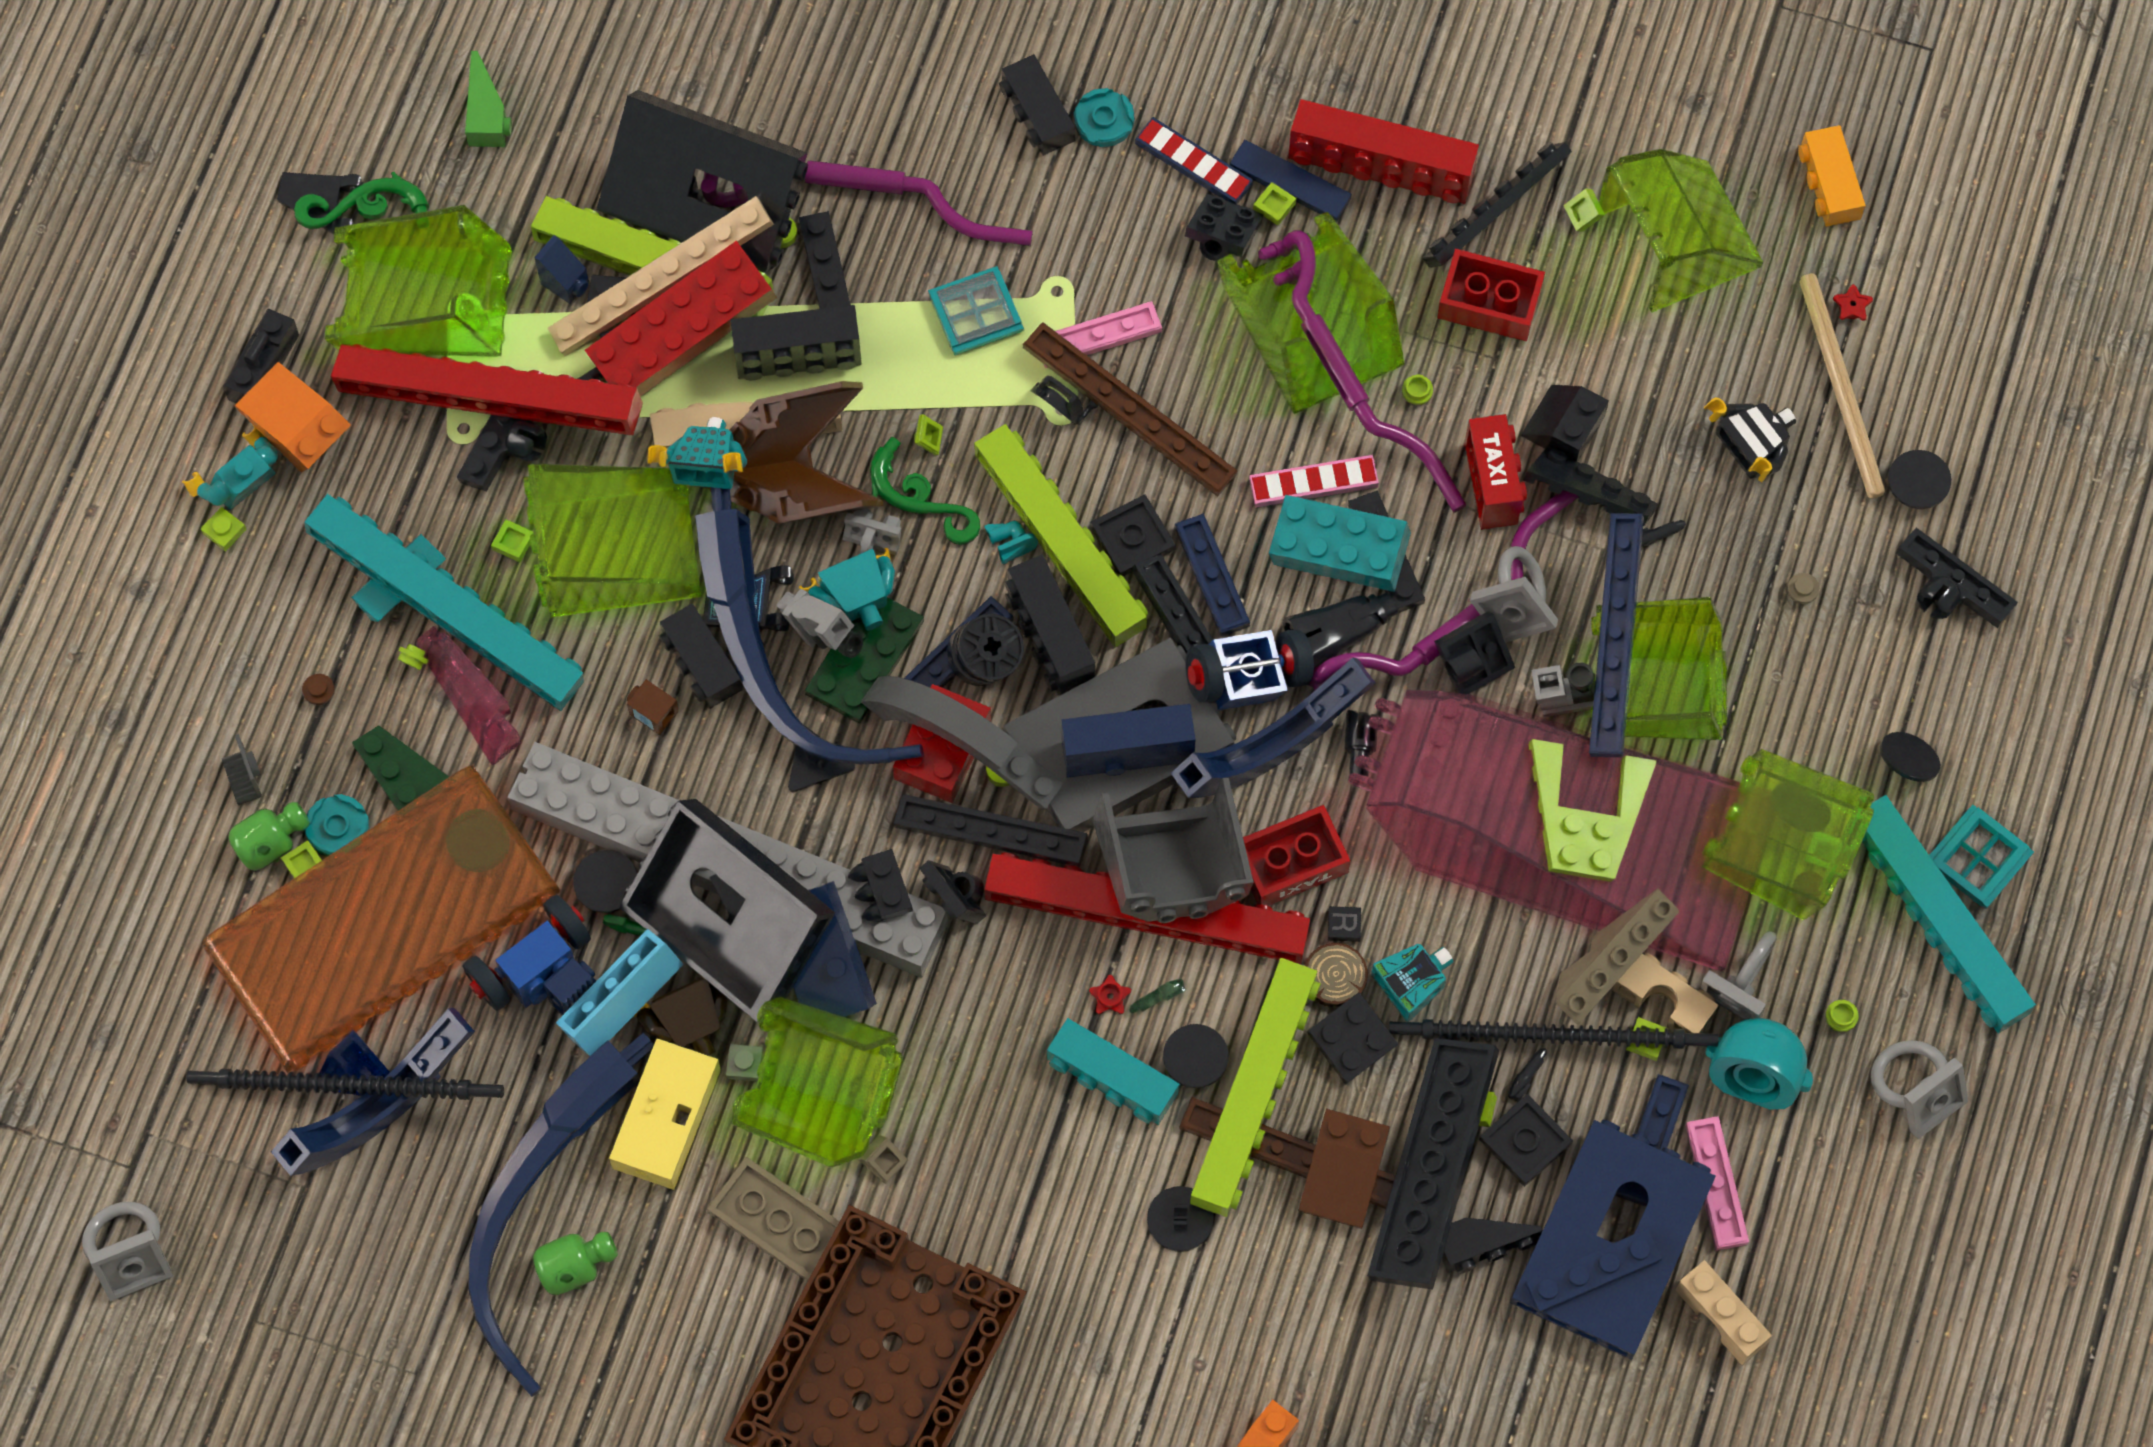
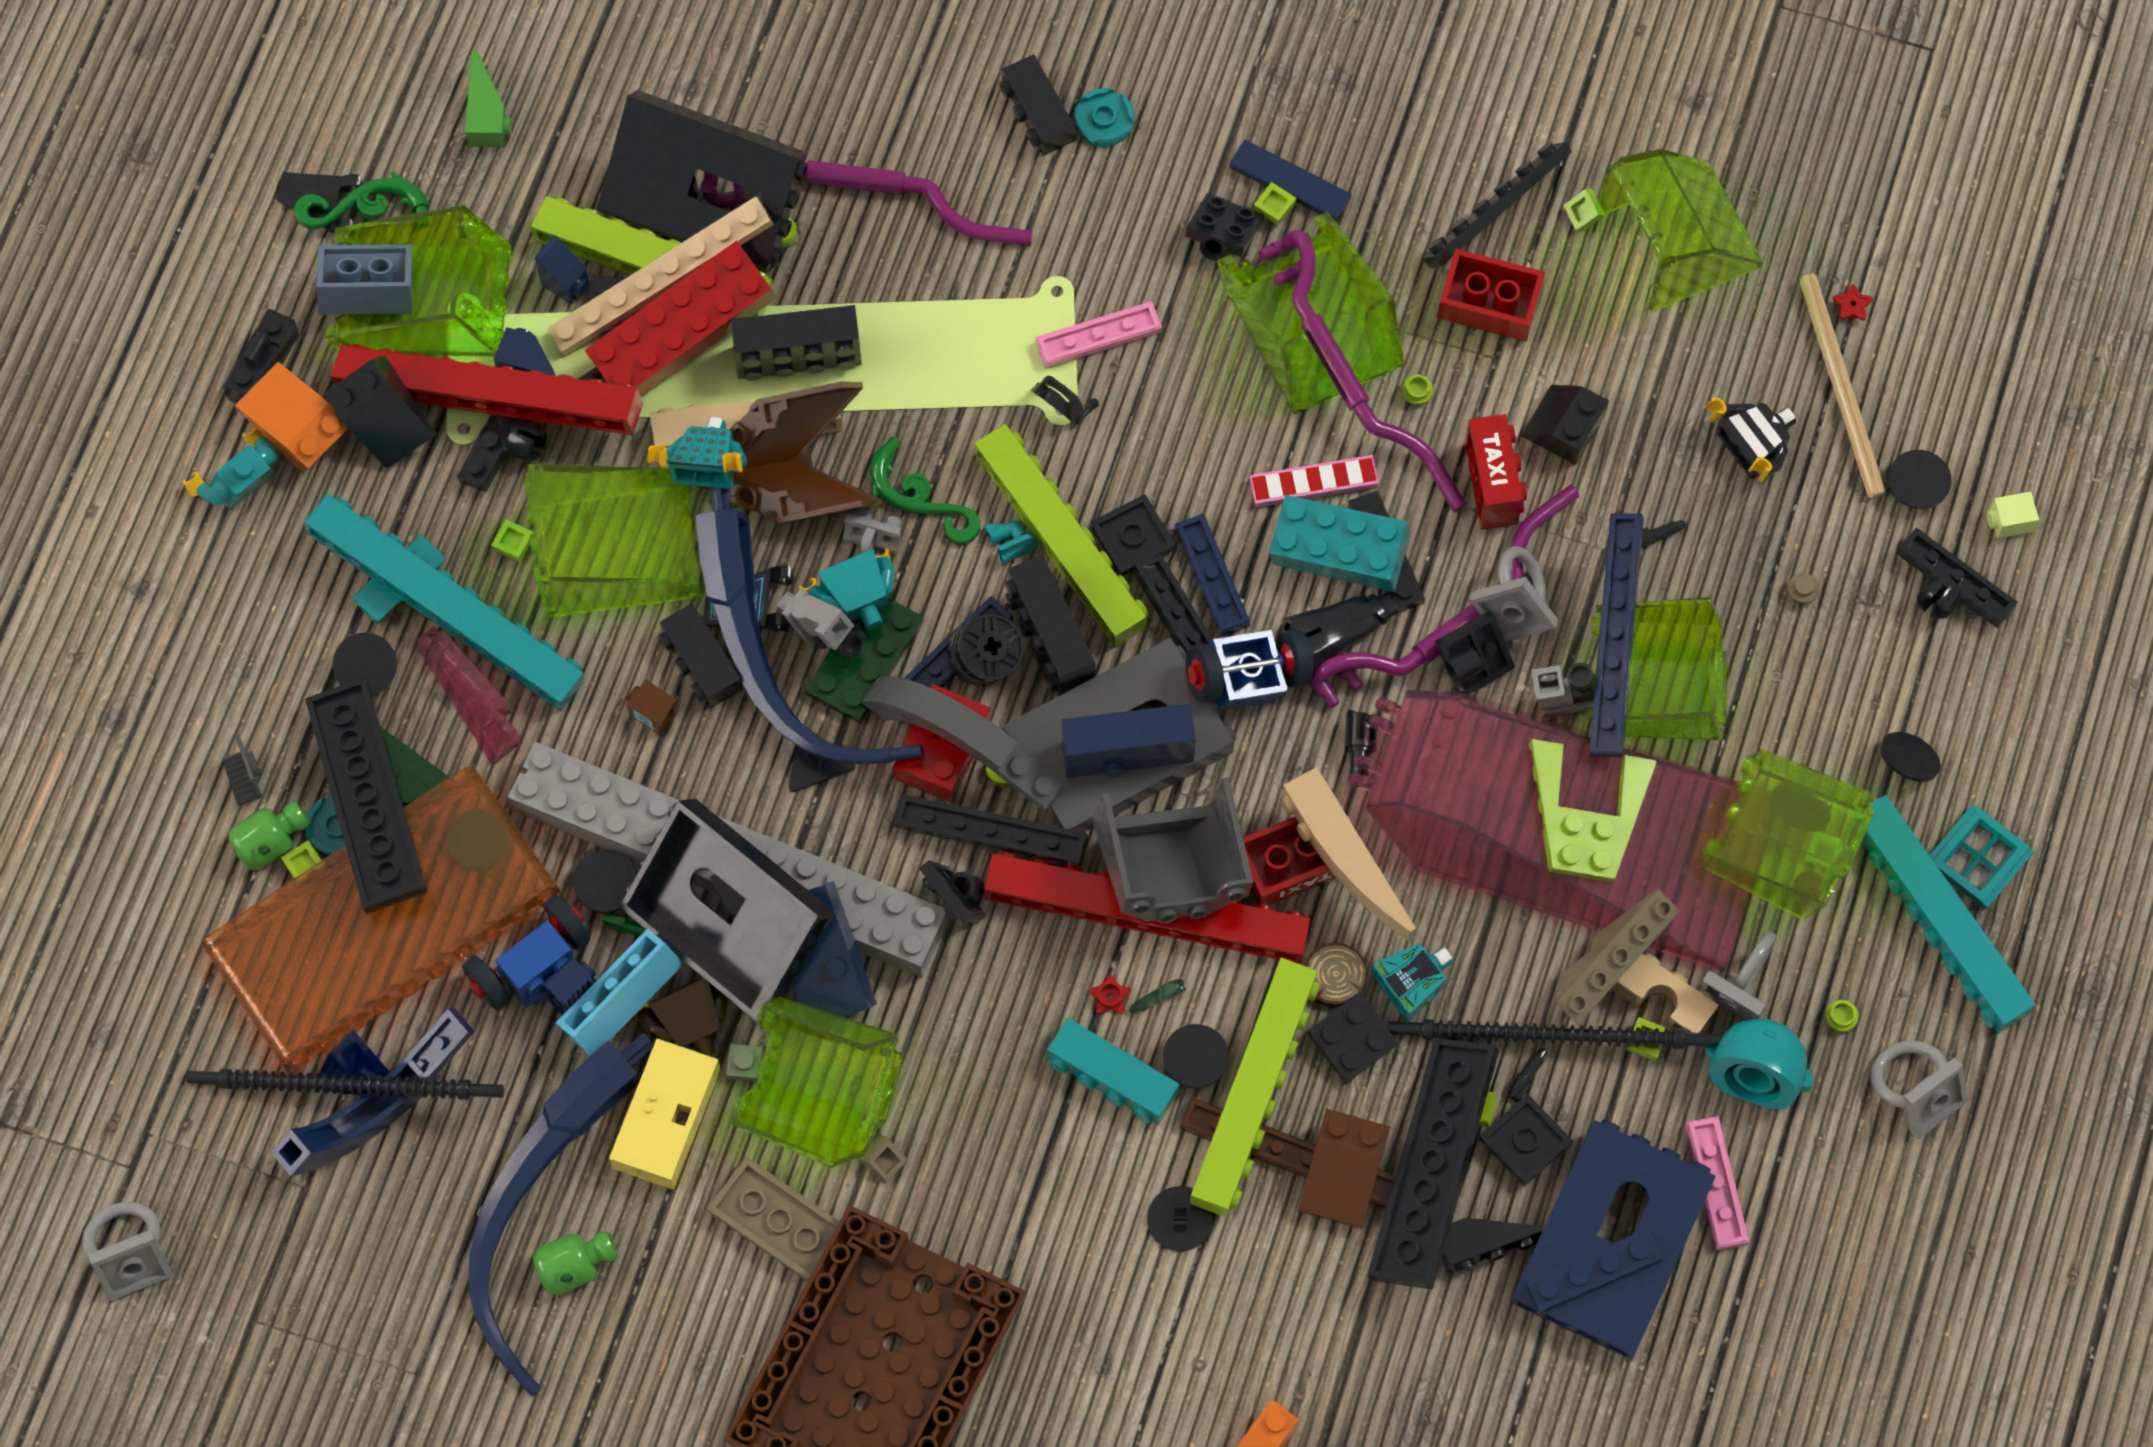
lime plate [201,507,247,552] -> none
reddish brown plate [302,674,335,705] -> none
lime plate [398,644,429,670] -> none
black plate [799,211,851,309] -> none
black plate [848,849,913,922] -> none
lime slope [914,414,943,455] -> none
clear piece [928,266,1024,355] -> none
reddish brown tile [1023,322,1238,497] -> none
tile [1135,117,1253,205] -> none
dark blue arch [1171,658,1376,798] -> none
red brick [1288,99,1479,204] -> none
black tile [1328,906,1361,942] -> none
black wing [1523,446,1658,526] -> none
dark blue tile [1615,1074,1689,1207] -> none
tan arch [1675,1260,1772,1366] -> none
light orange brick [1798,125,1866,227] -> none
none -> black plate [305,677,428,914]
none -> sand blue slope [316,244,413,315]
none -> black slope [324,355,437,468]
none -> black piece [333,632,397,695]
none -> dark blue slope [493,327,555,376]
none -> tan slope [1280,767,1416,942]
none -> yellowish green brick [1987,492,2039,539]

